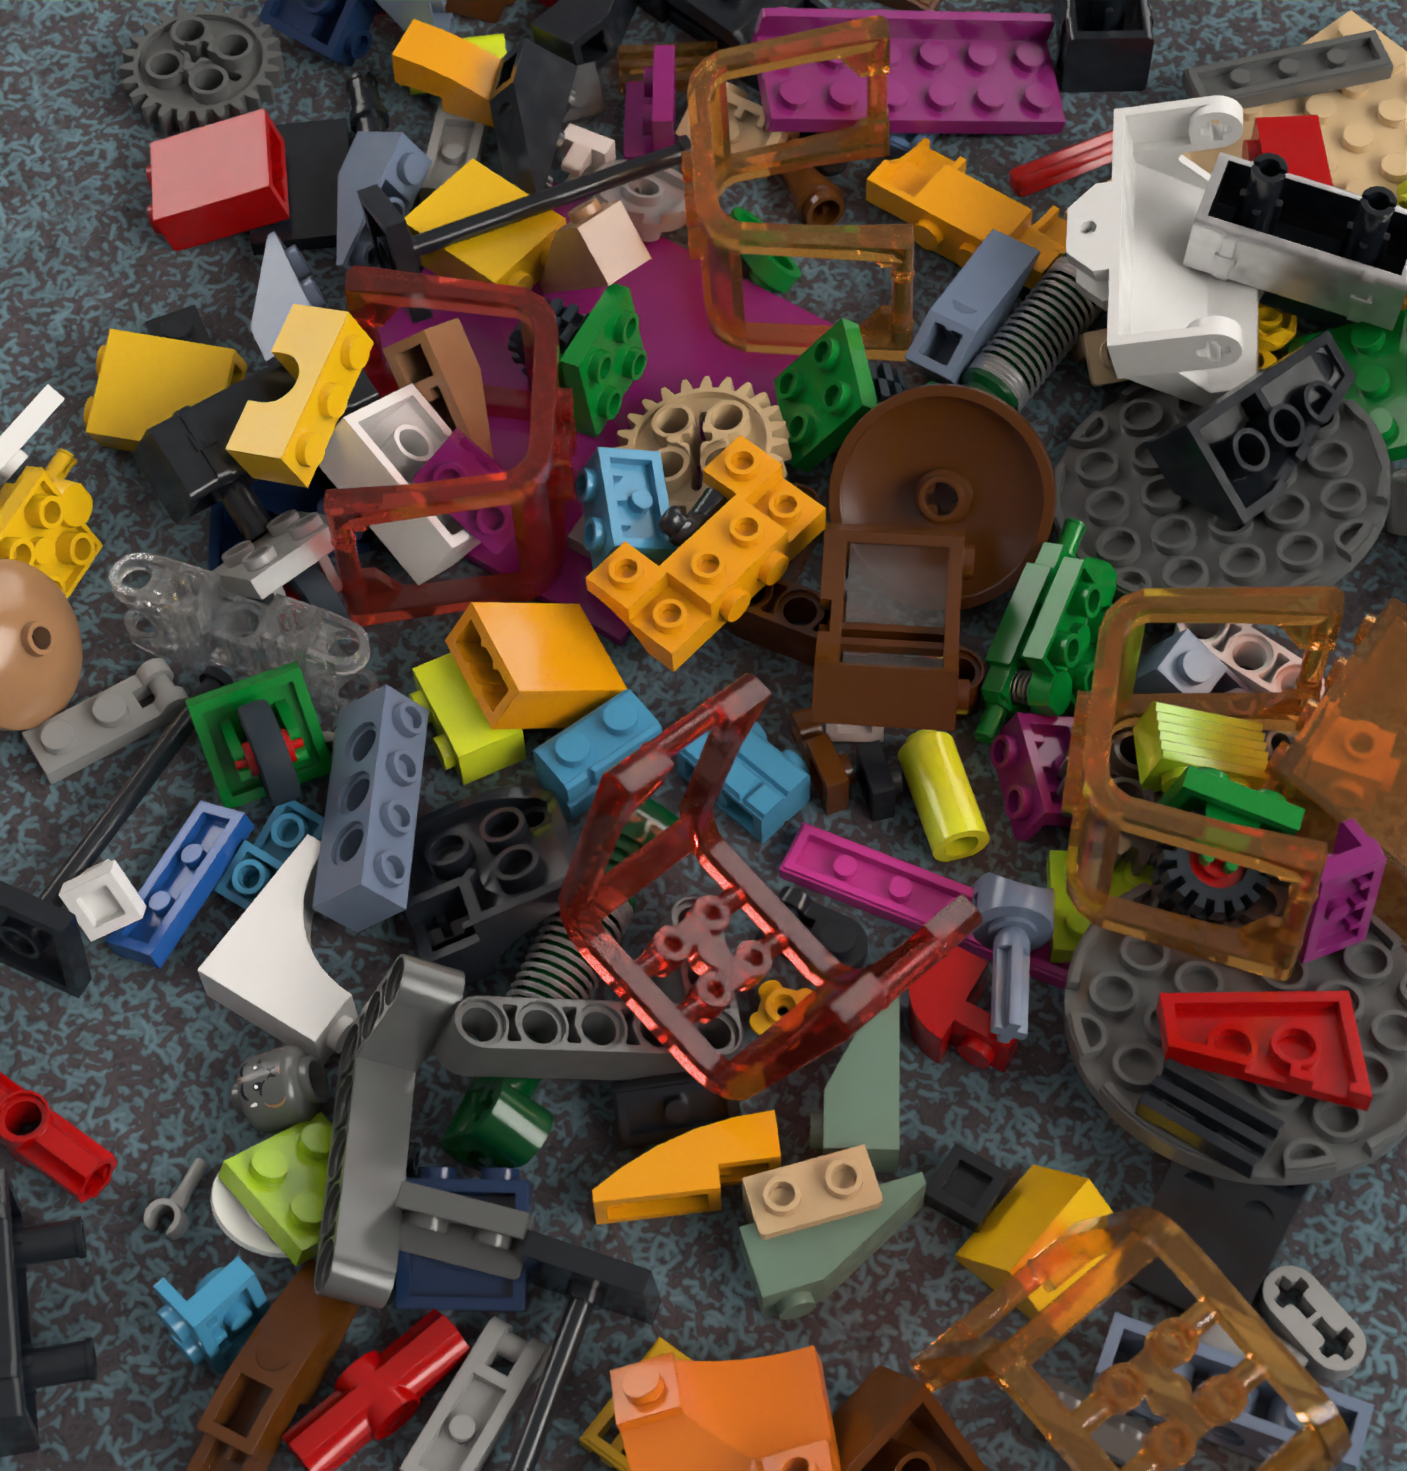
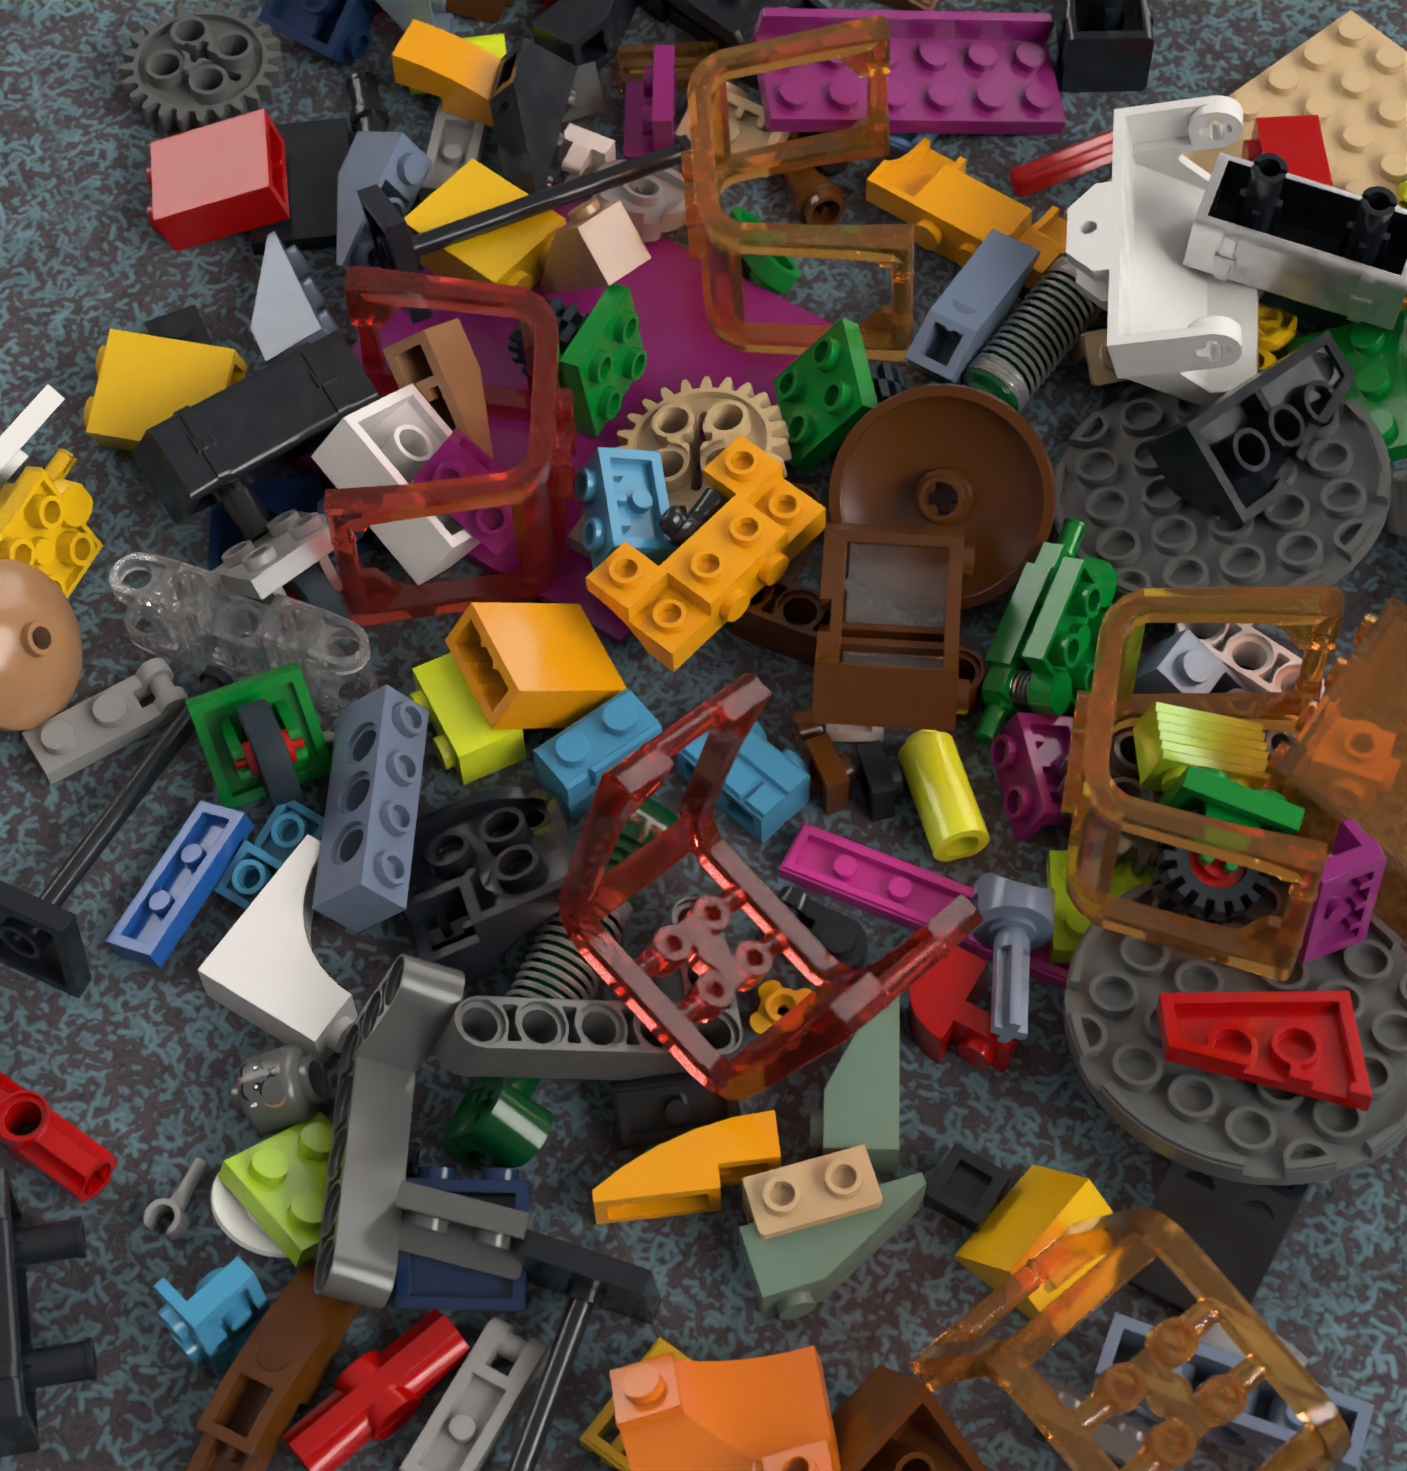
white tile [59,859,147,941] -> none
yellow arch [225,304,374,488] -> none
black tile [1135,1058,1285,1179] -> none
dark grey tile [1181,30,1394,109] -> none
light grey beam [1258,1265,1366,1381] -> none

